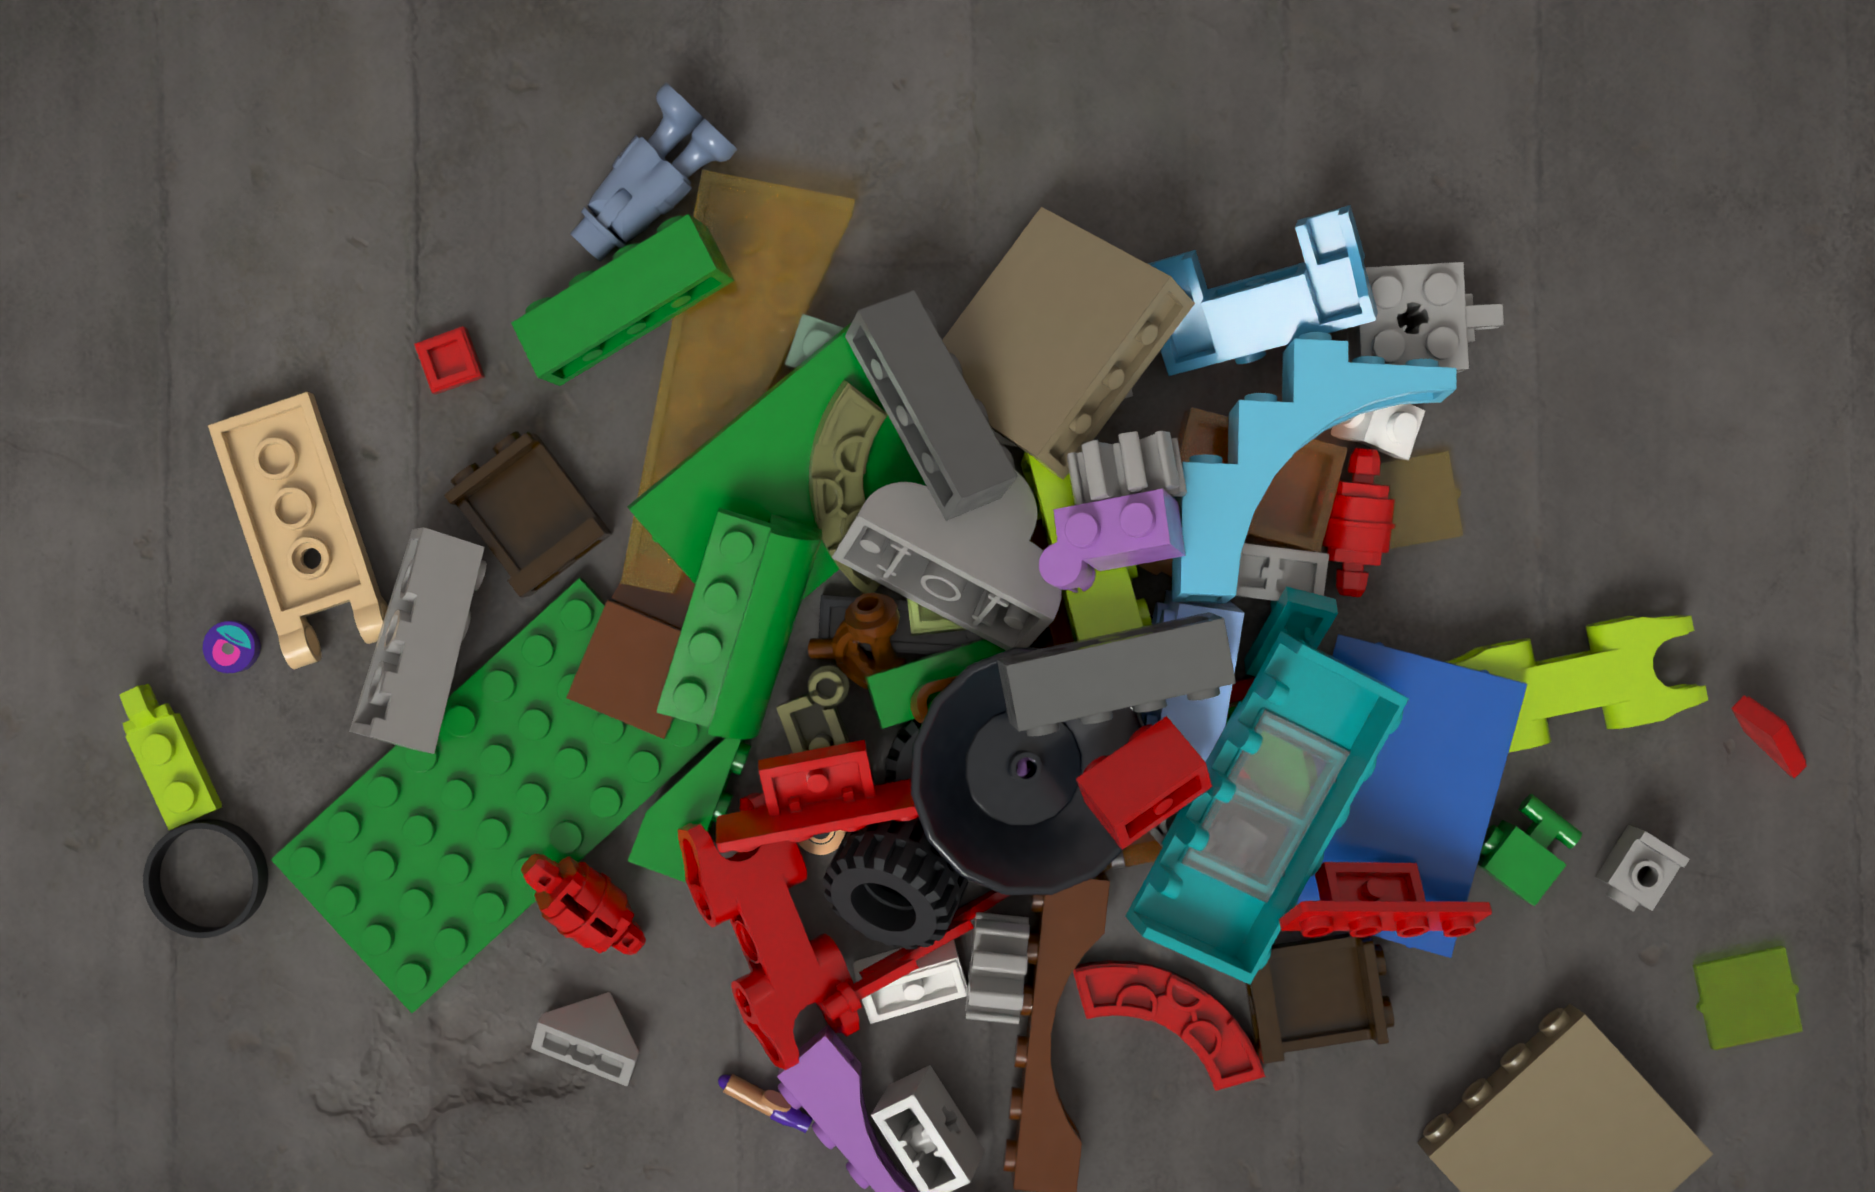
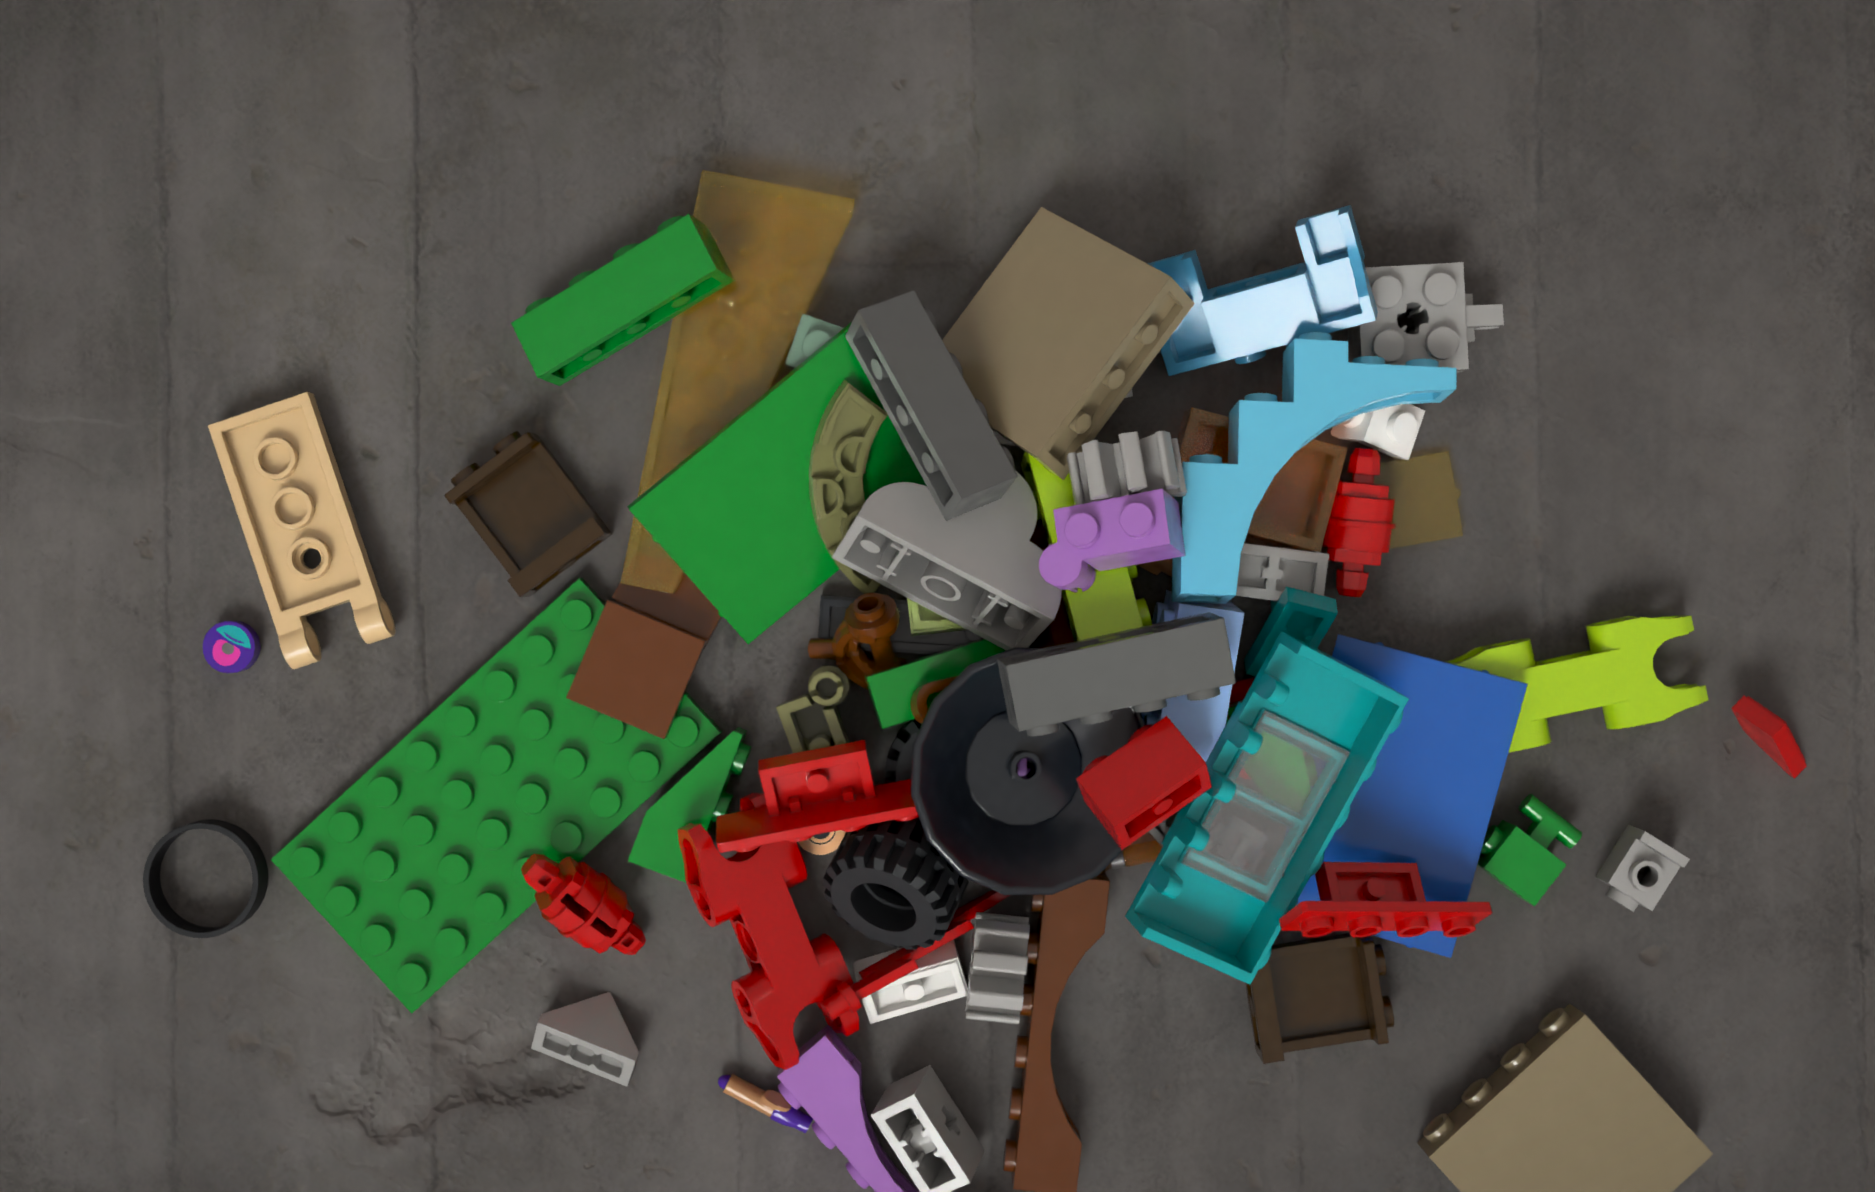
lime hinge [119,684,222,831] -> none
light grey wedge [349,527,487,754] -> none
red tile [414,326,485,395] -> none
sand blue piece [570,82,738,262] -> none
green brick [656,507,822,739] -> none
red tile [1073,960,1265,1091] -> none
clear neon green piece [1693,946,1803,1050] -> none

